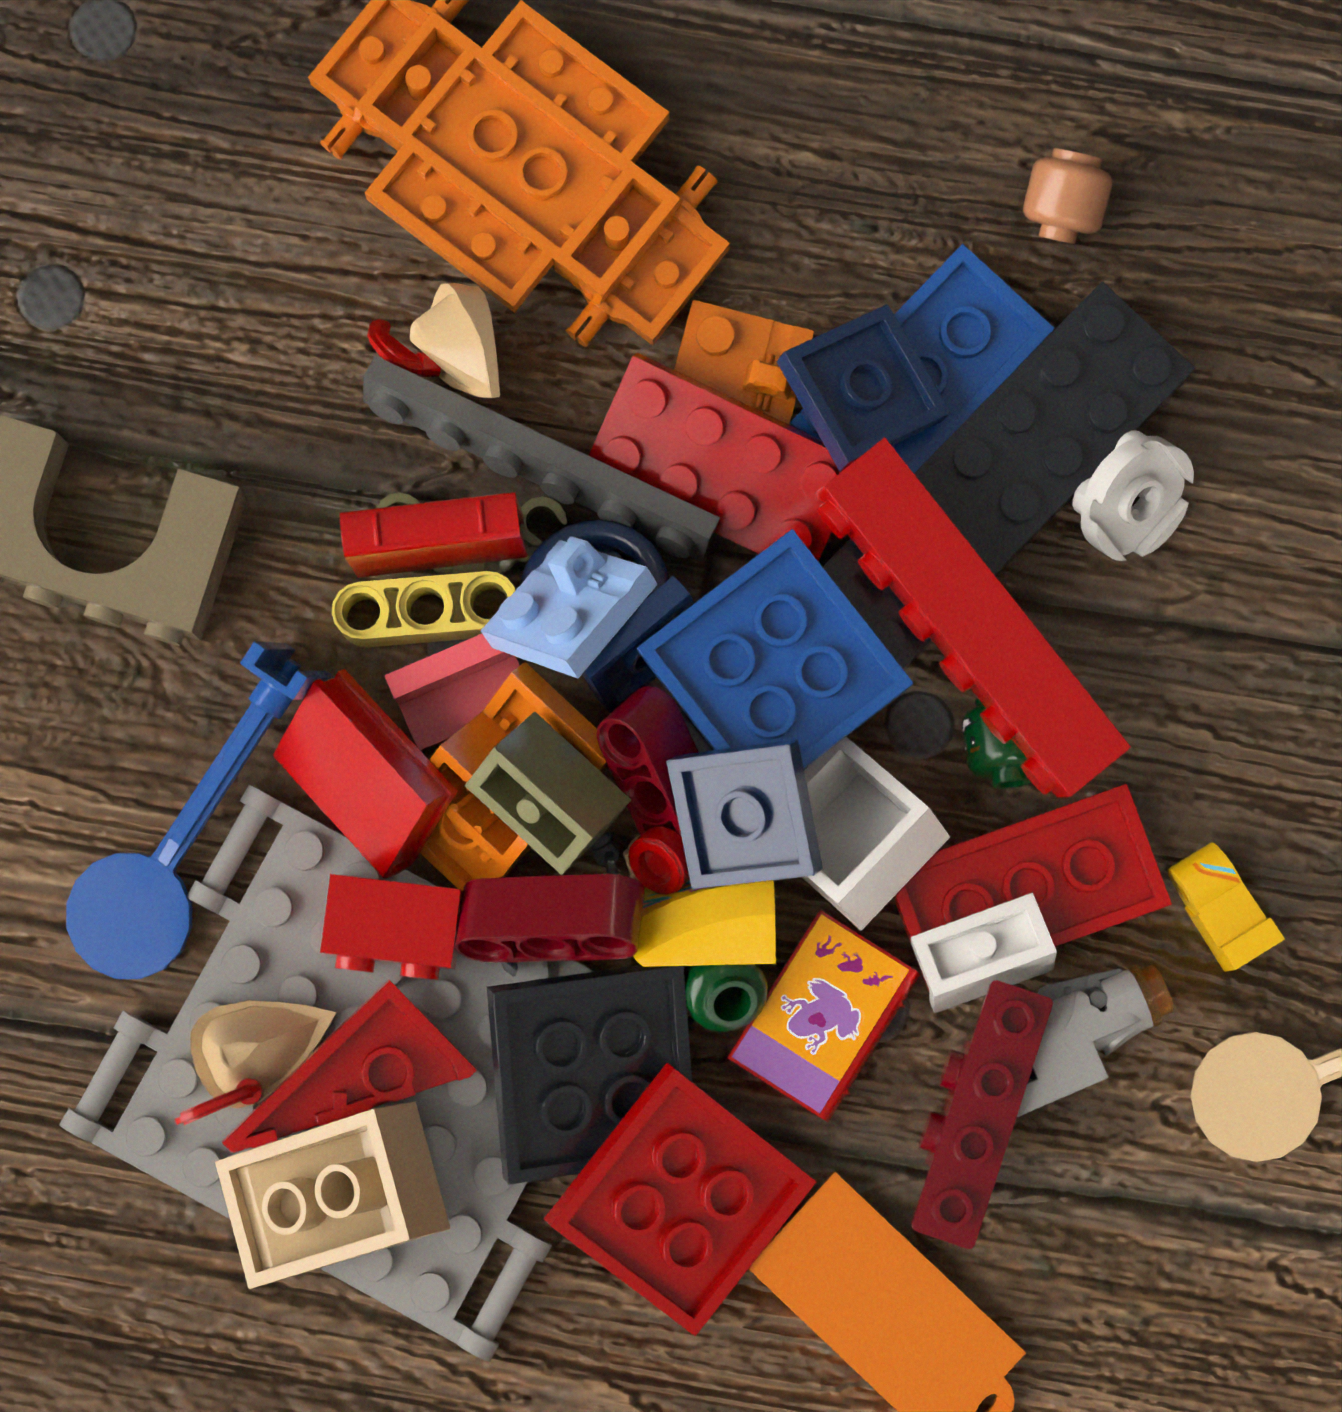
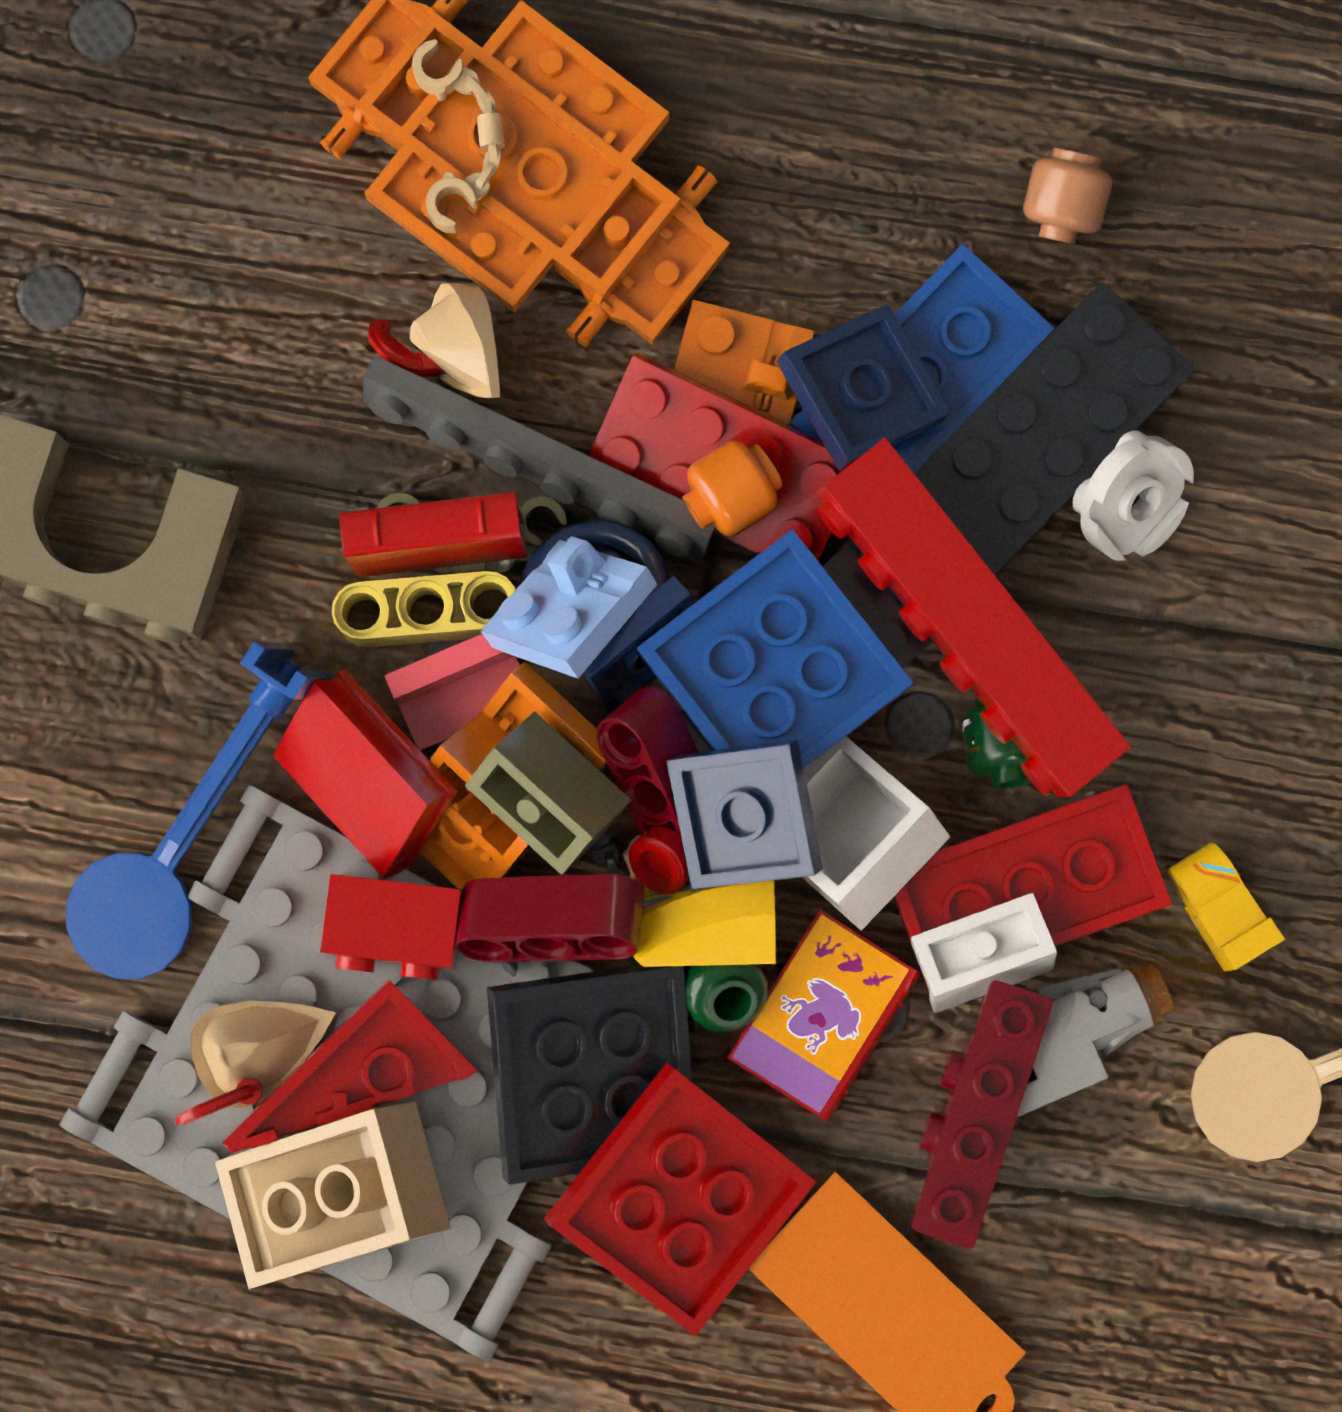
none -> tan piece [412,39,505,234]
none -> orange head [682,440,783,537]

